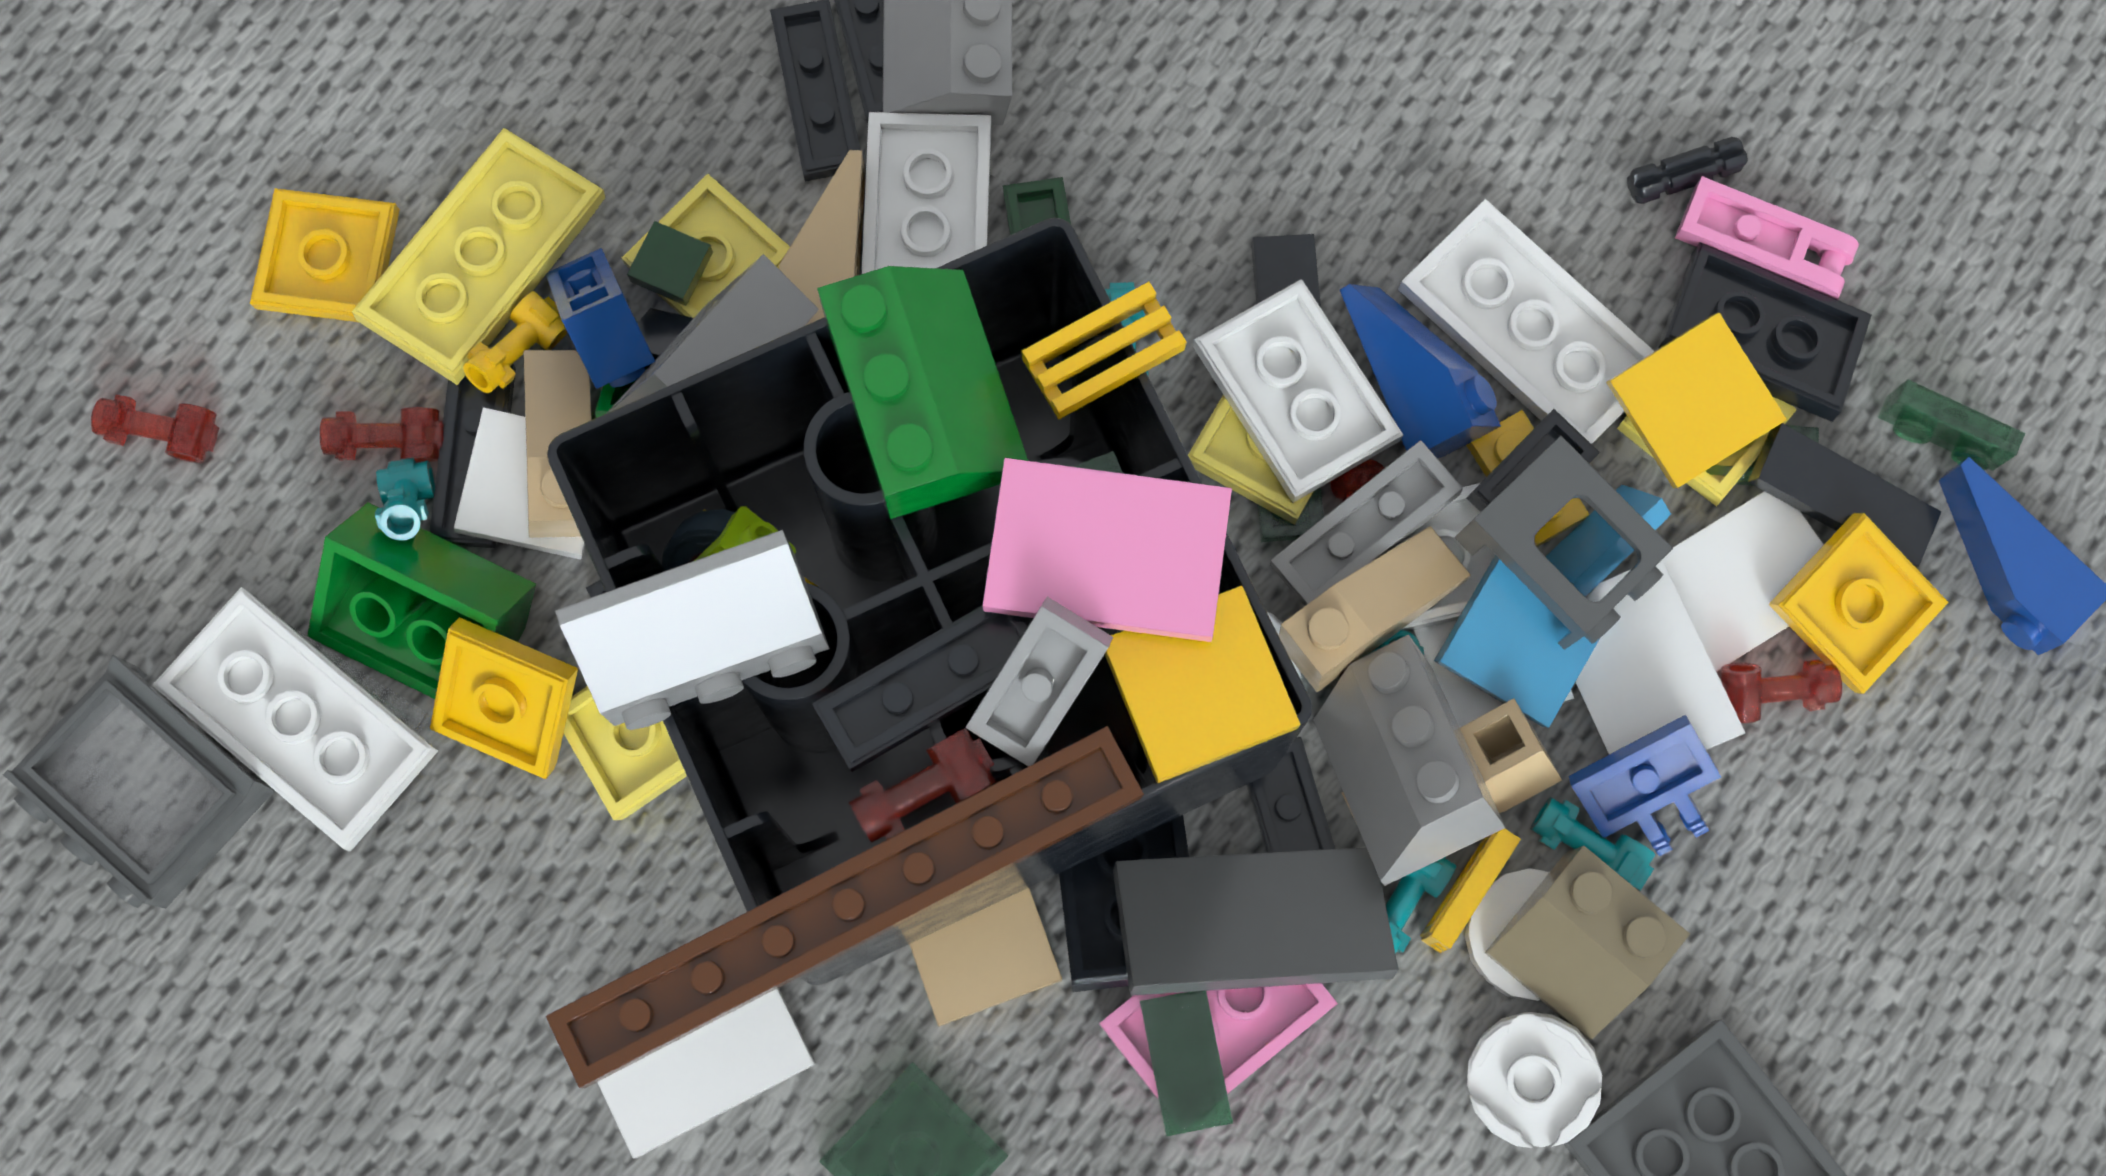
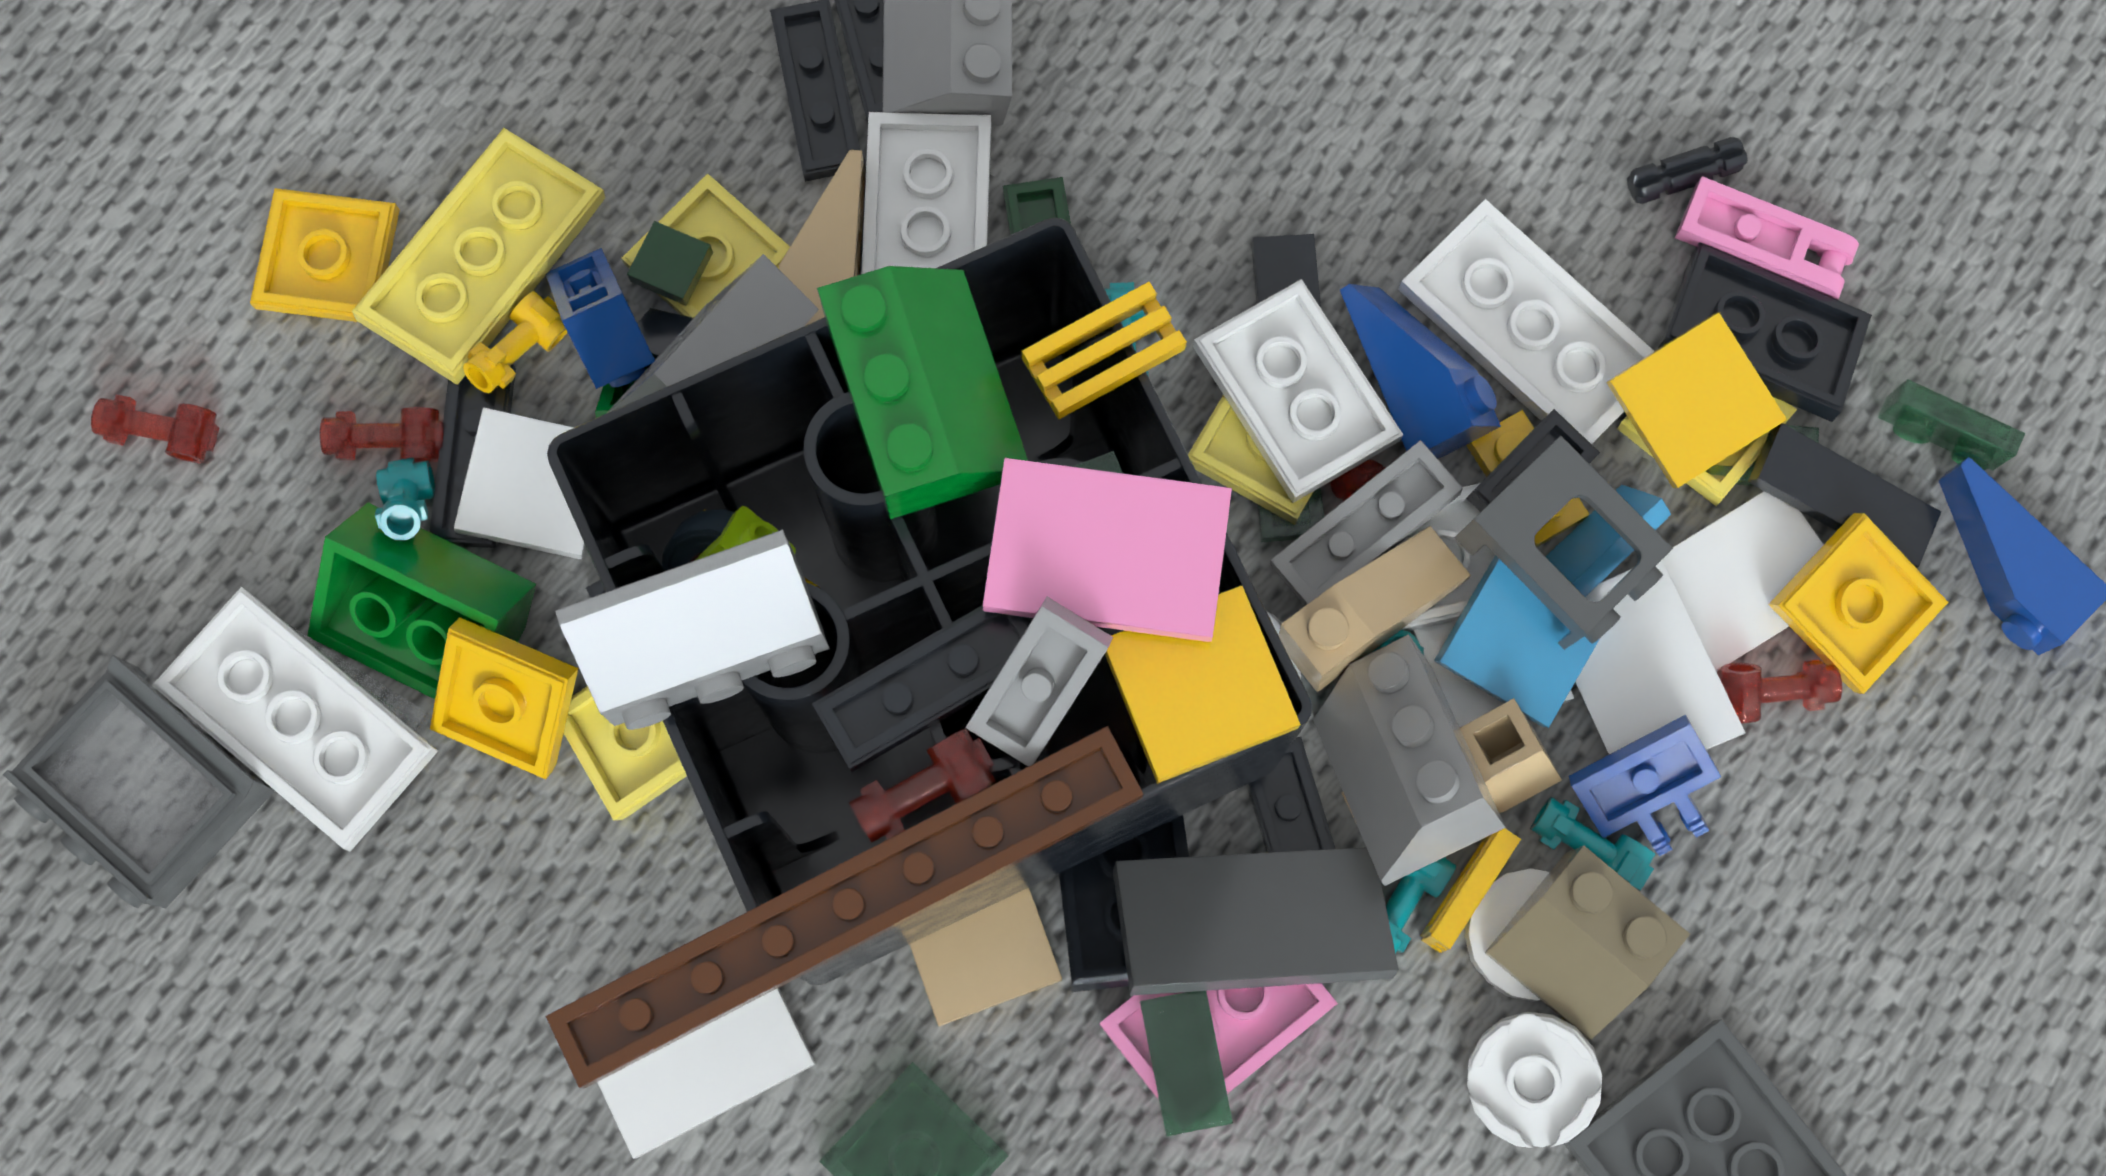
tan slope [524,350,591,538] -> none

